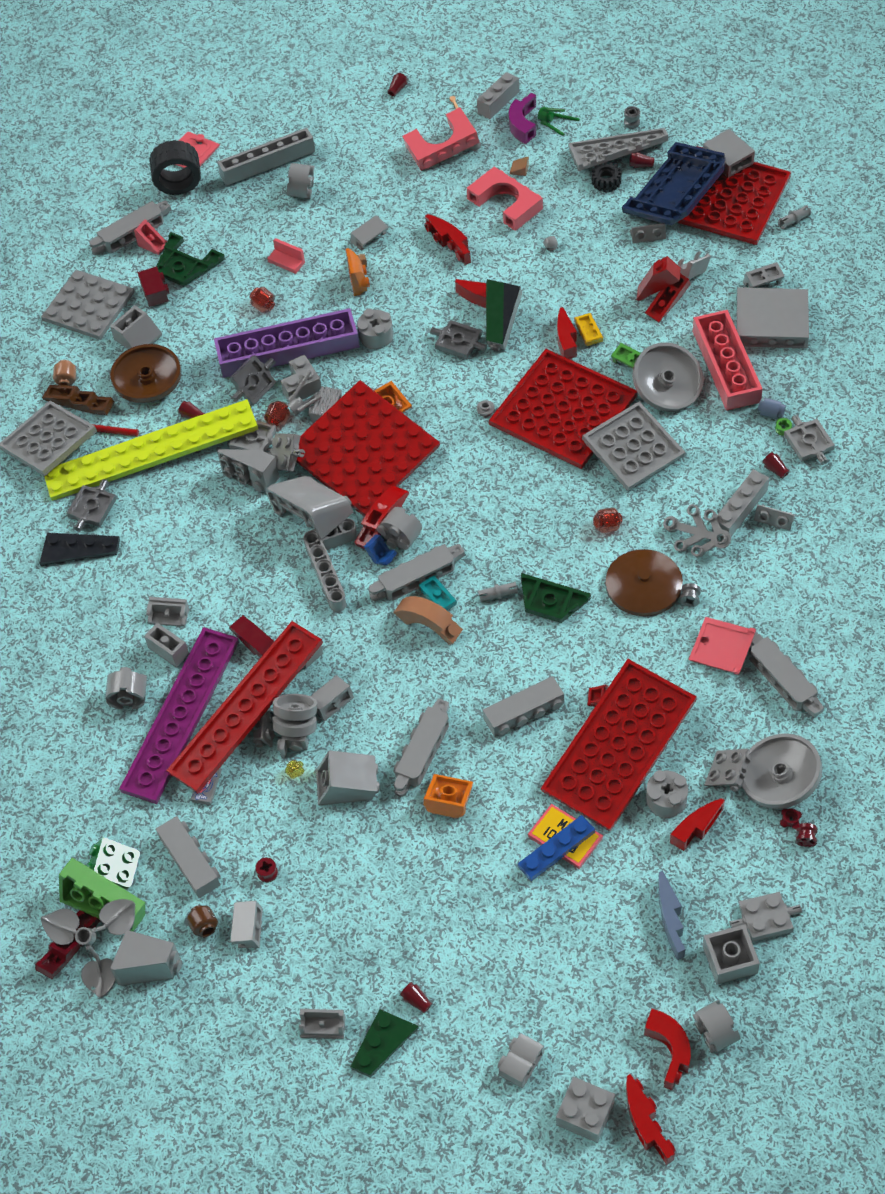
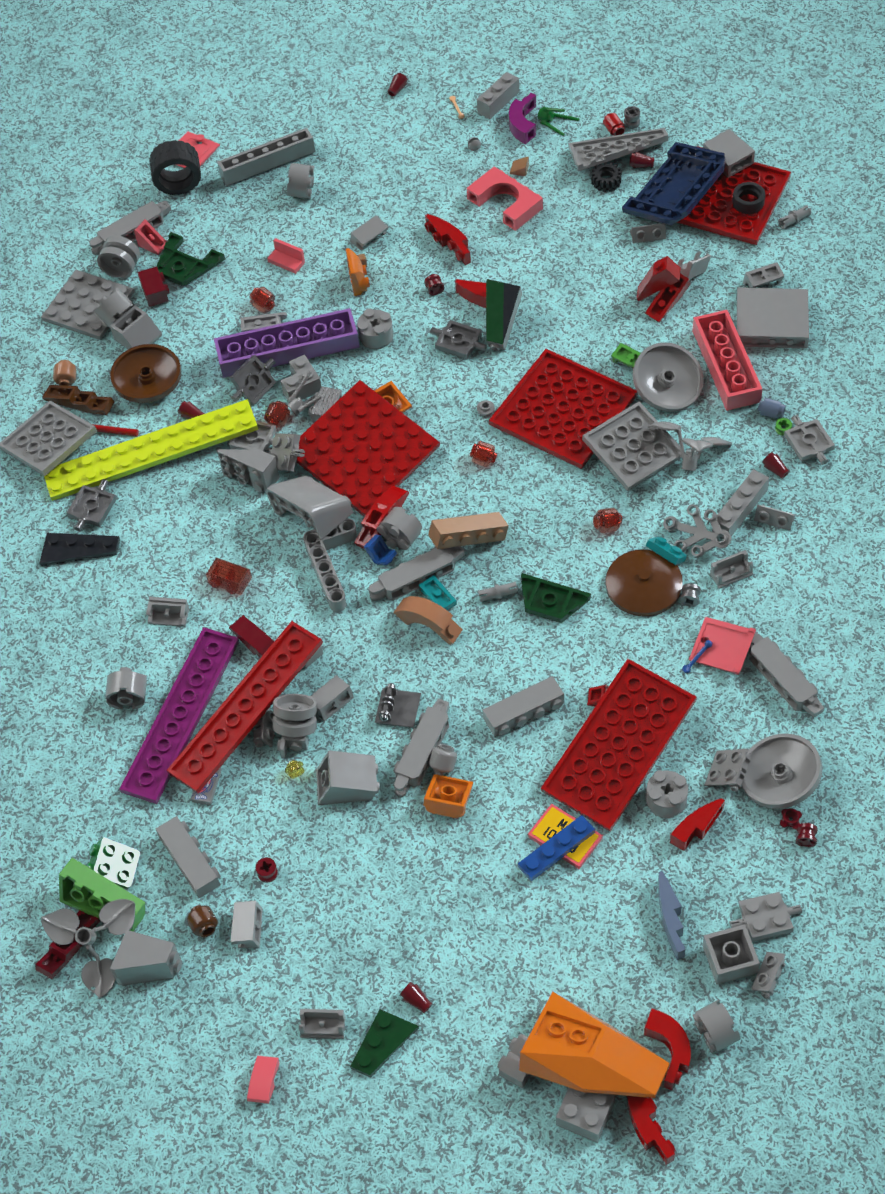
light grey brick [144,623,189,667] -> none
coral arch [402,107,479,171] -> none
light grey hinge [543,236,558,251] -> none
red slope [557,307,577,359] -> none
yellow plate [574,313,603,346] -> none
none -> light grey brick [94,288,134,329]
none -> light grey wheel [97,236,140,279]
none -> clear red brick [206,557,252,595]
none -> light grey hinge [240,312,287,332]
none -> coral slope [247,1056,280,1104]
none -> flat silver hinge [375,683,421,728]
none -> dark red wheel [424,274,445,296]
none -> medium nougat brick [428,512,509,549]
none -> light grey head [429,744,457,775]
none -> clear red head [469,441,498,467]
none -> orange wedge [519,992,670,1098]
none -> red brick [603,113,625,136]
none -> teal plate [645,536,688,565]
none -> light grey plant [648,421,732,471]
none -> blue hinge [682,640,712,673]
none -> light grey hinge [710,550,753,589]
none -> black tyre [732,182,765,214]
none -> light grey hinge [751,952,785,998]

